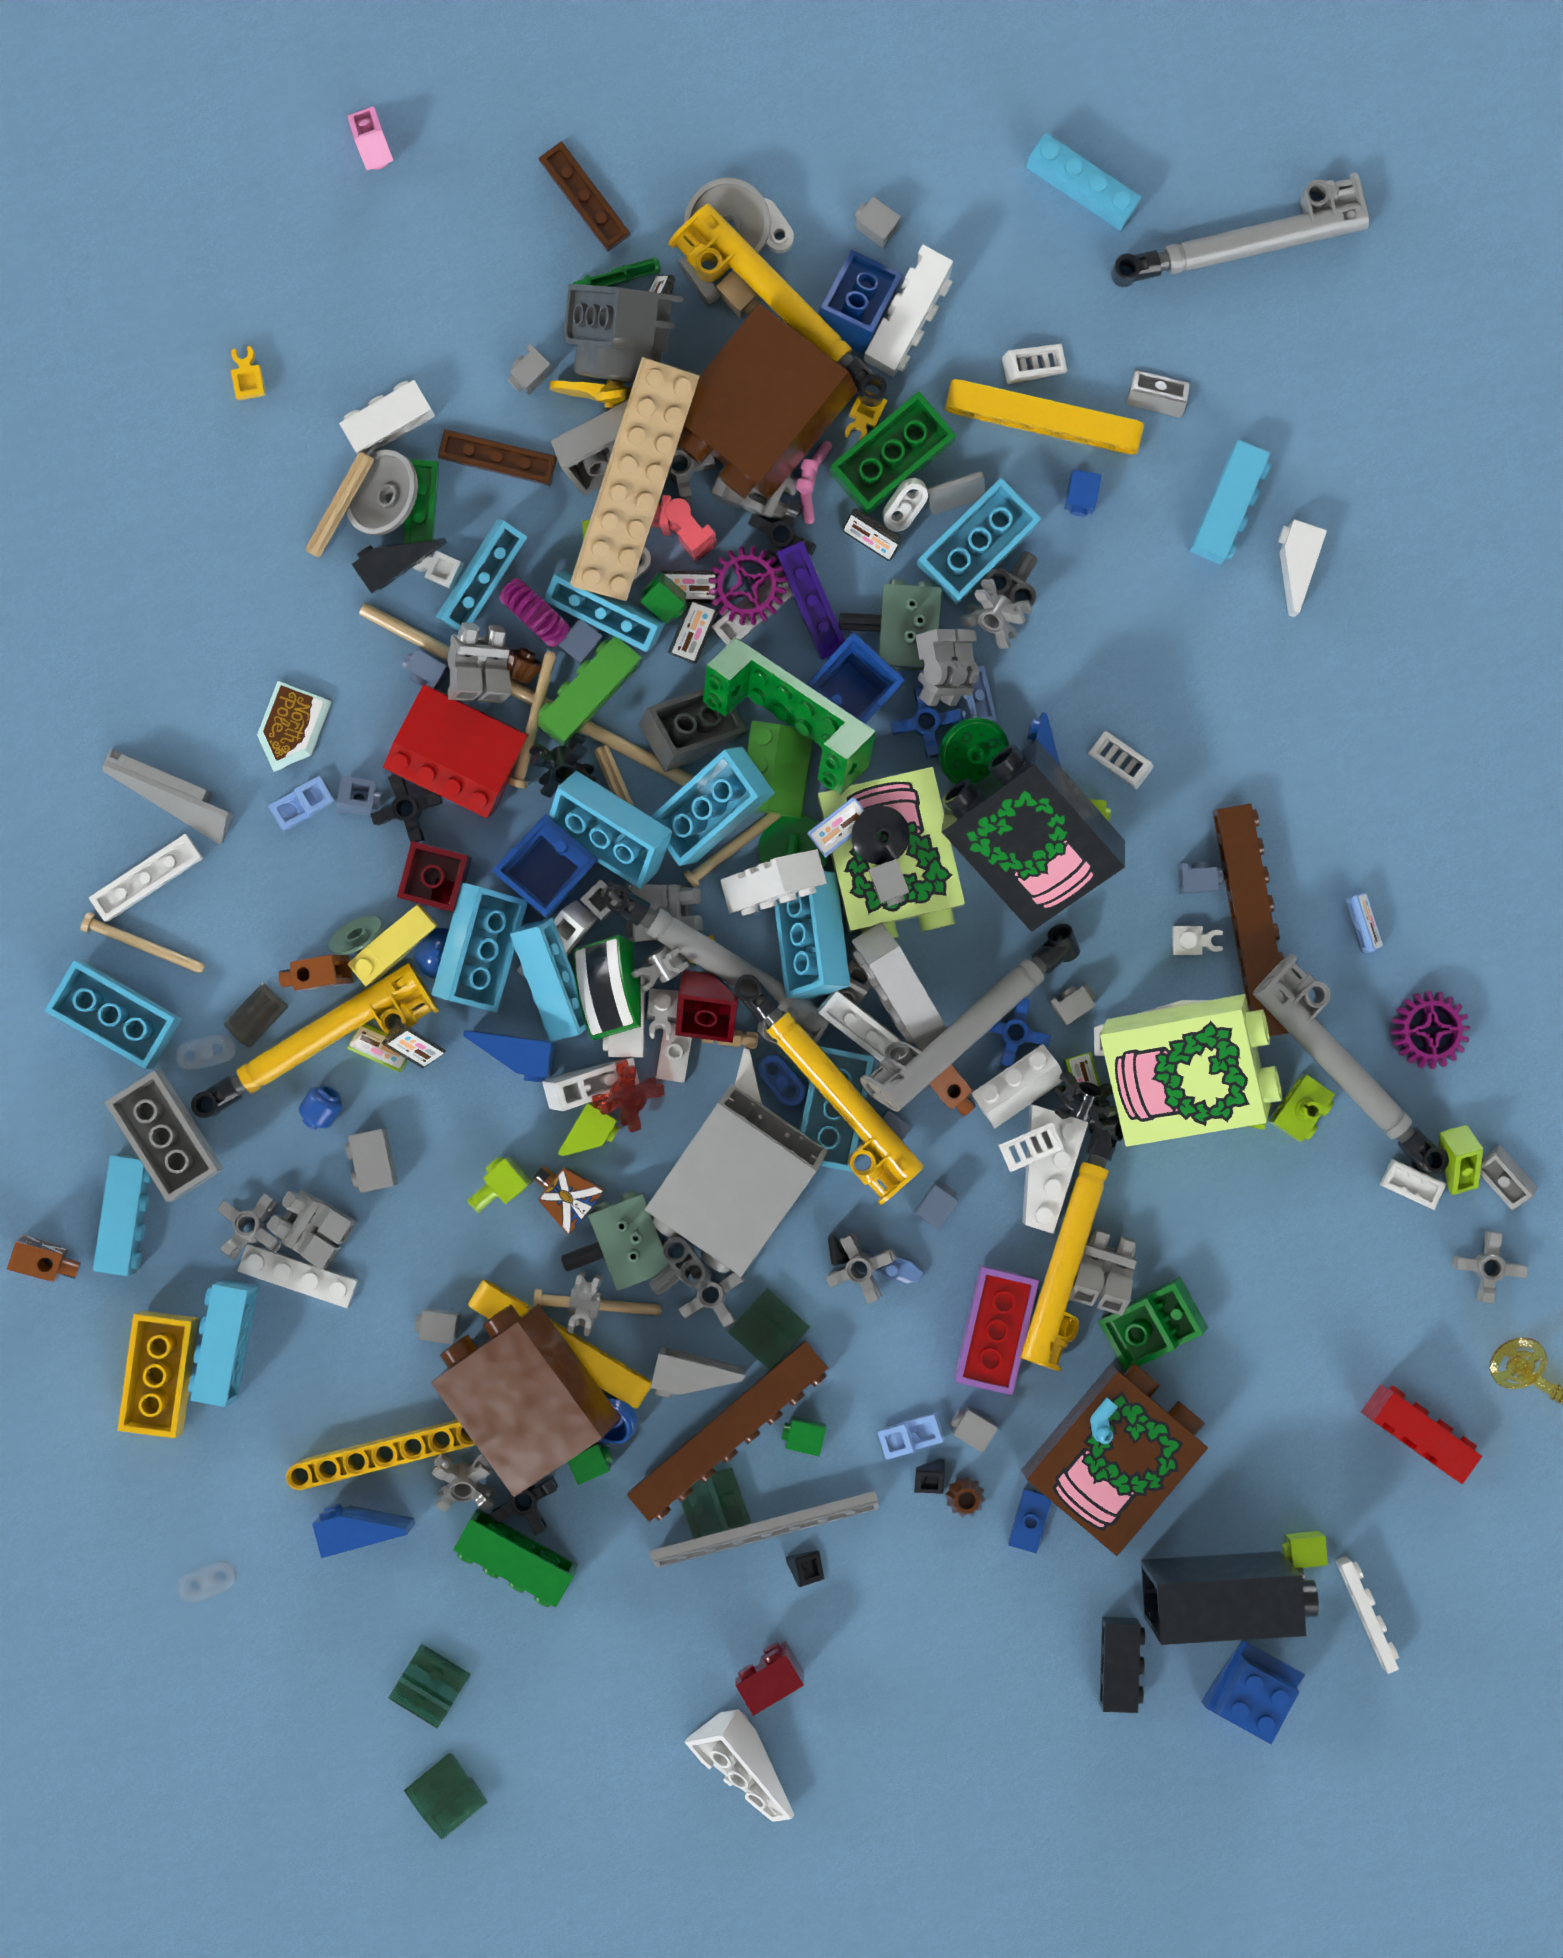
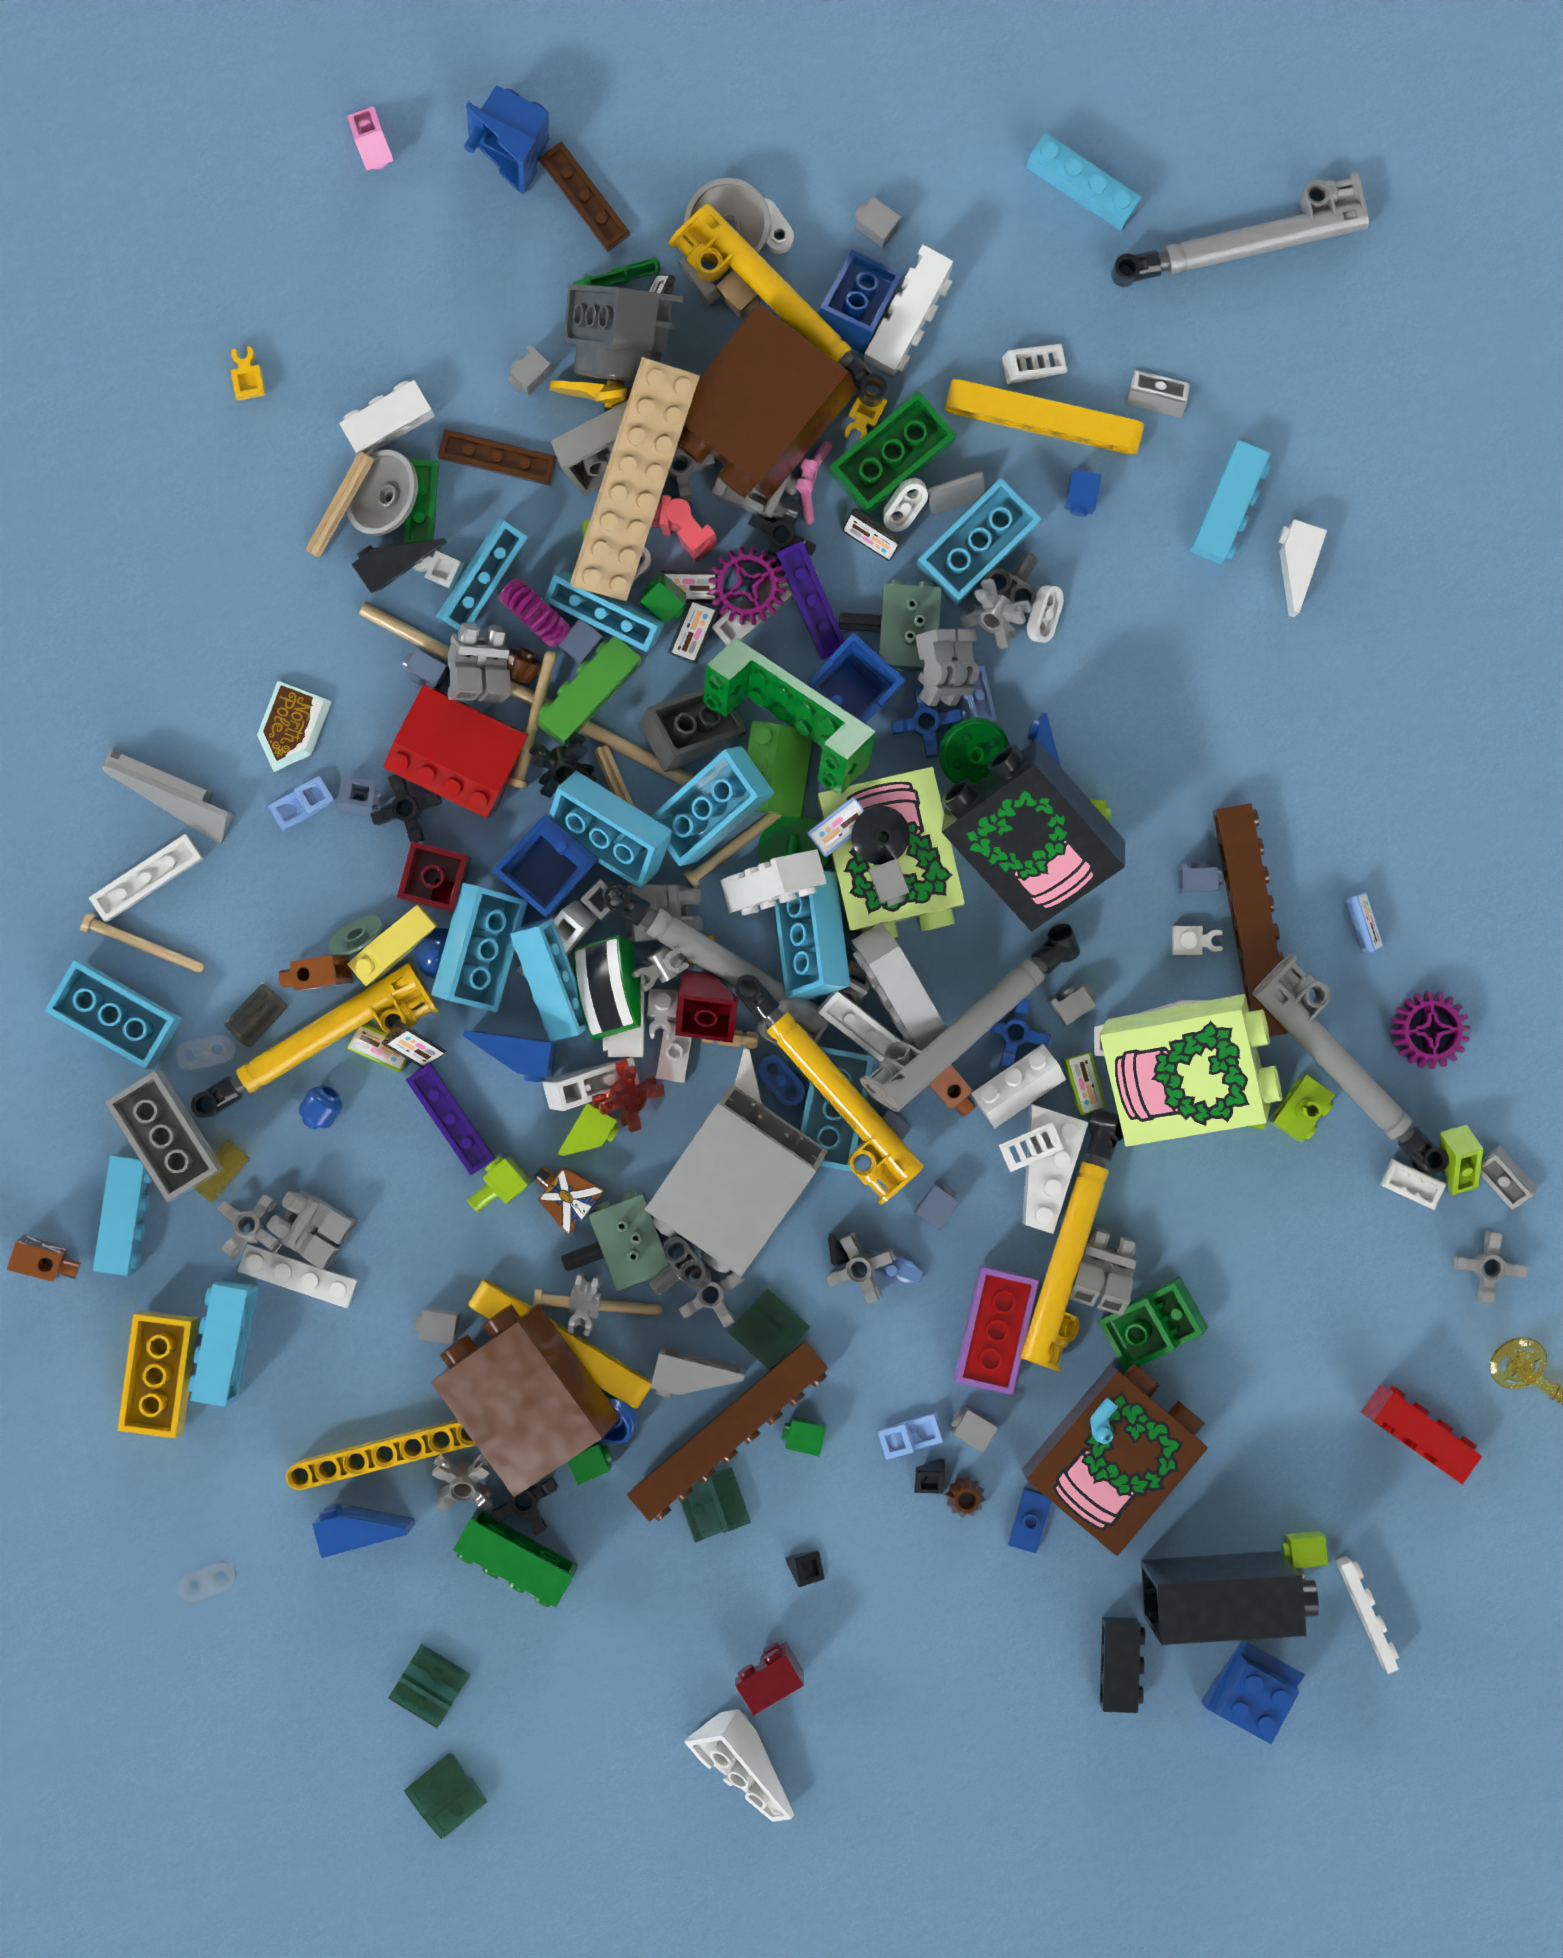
light grey brick [345,1128,398,1193] -> none
light grey tile [649,1491,880,1568] -> none
black pin [1054,1072,1117,1131] -> none
white slope [1088,730,1154,790] -> none
none -> clear yellow plate [194,1140,251,1203]
none -> dark purple plate [406,1063,496,1175]
none -> blue piece [464,85,549,194]
none -> white plate [1027,585,1064,643]

